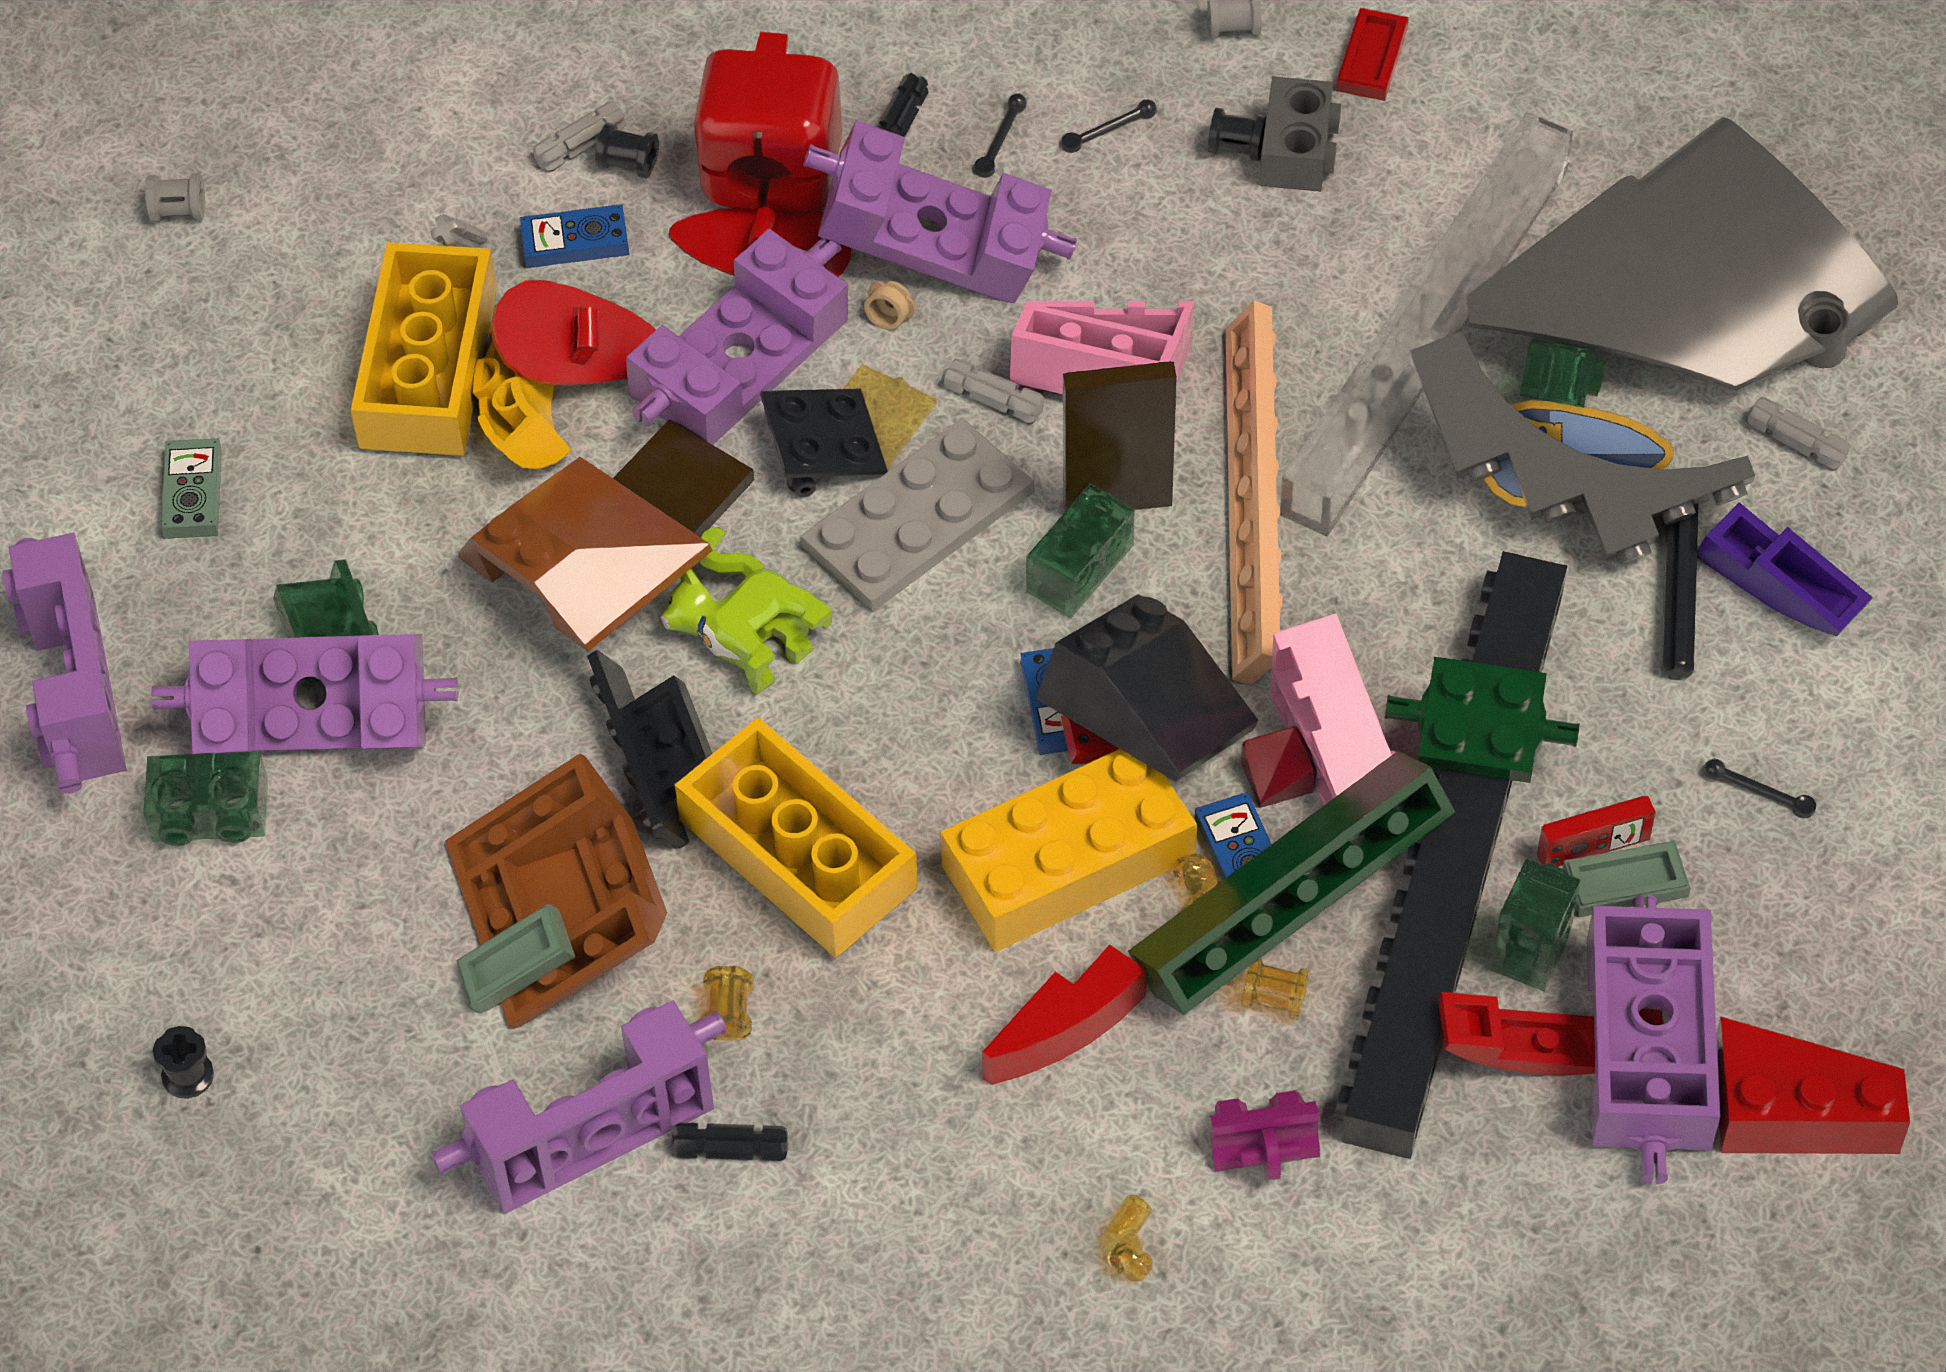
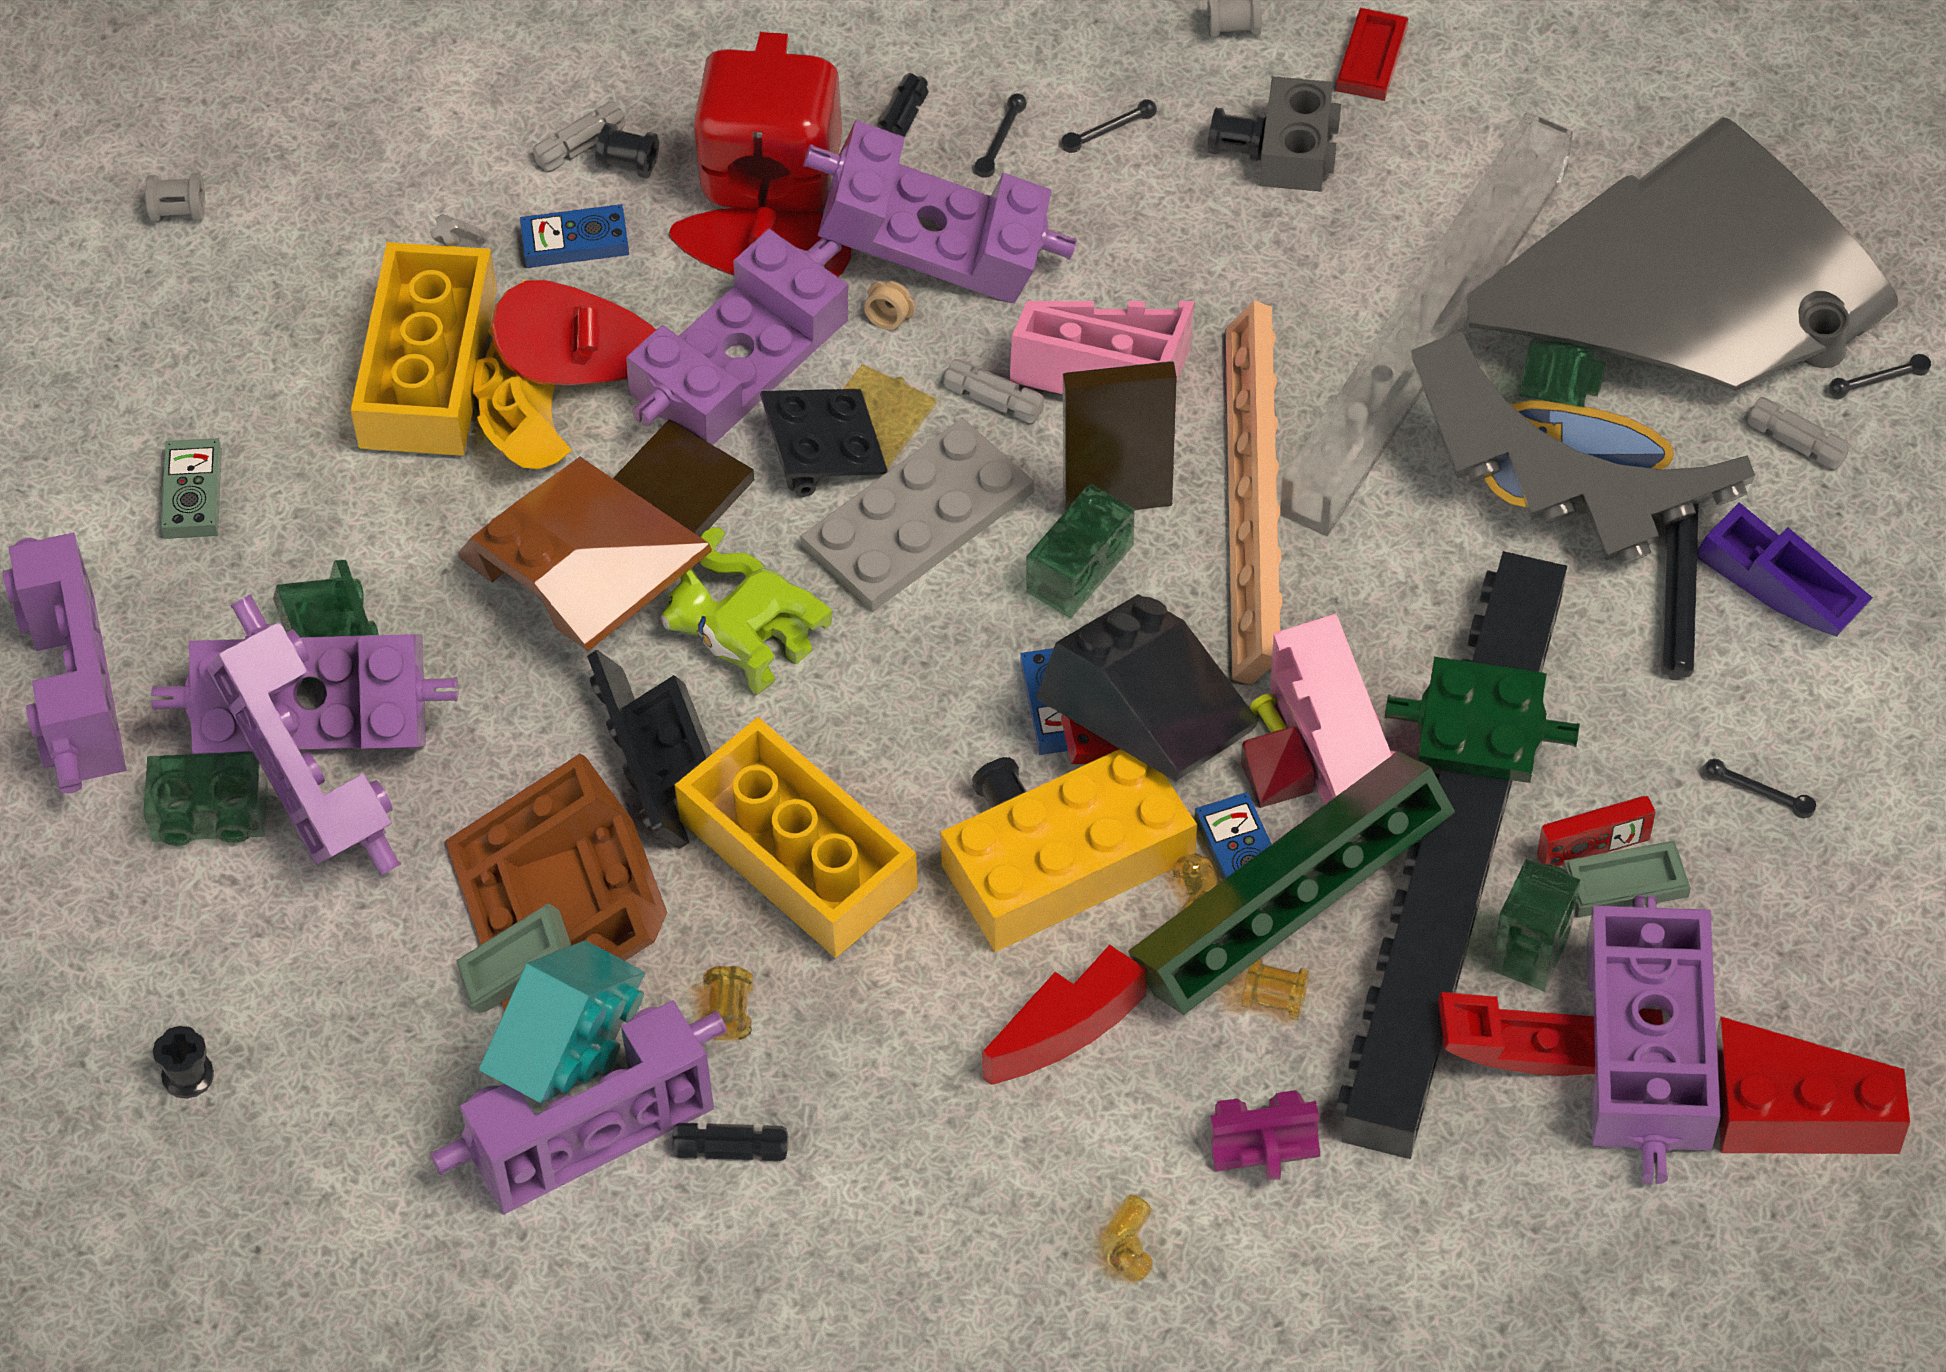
none -> brick [206,594,401,876]
none -> teal brick [478,940,646,1103]
none -> black bush [972,757,1027,808]
none -> neon yellow piece [1250,693,1287,732]
none -> black hinge [1828,354,1931,398]

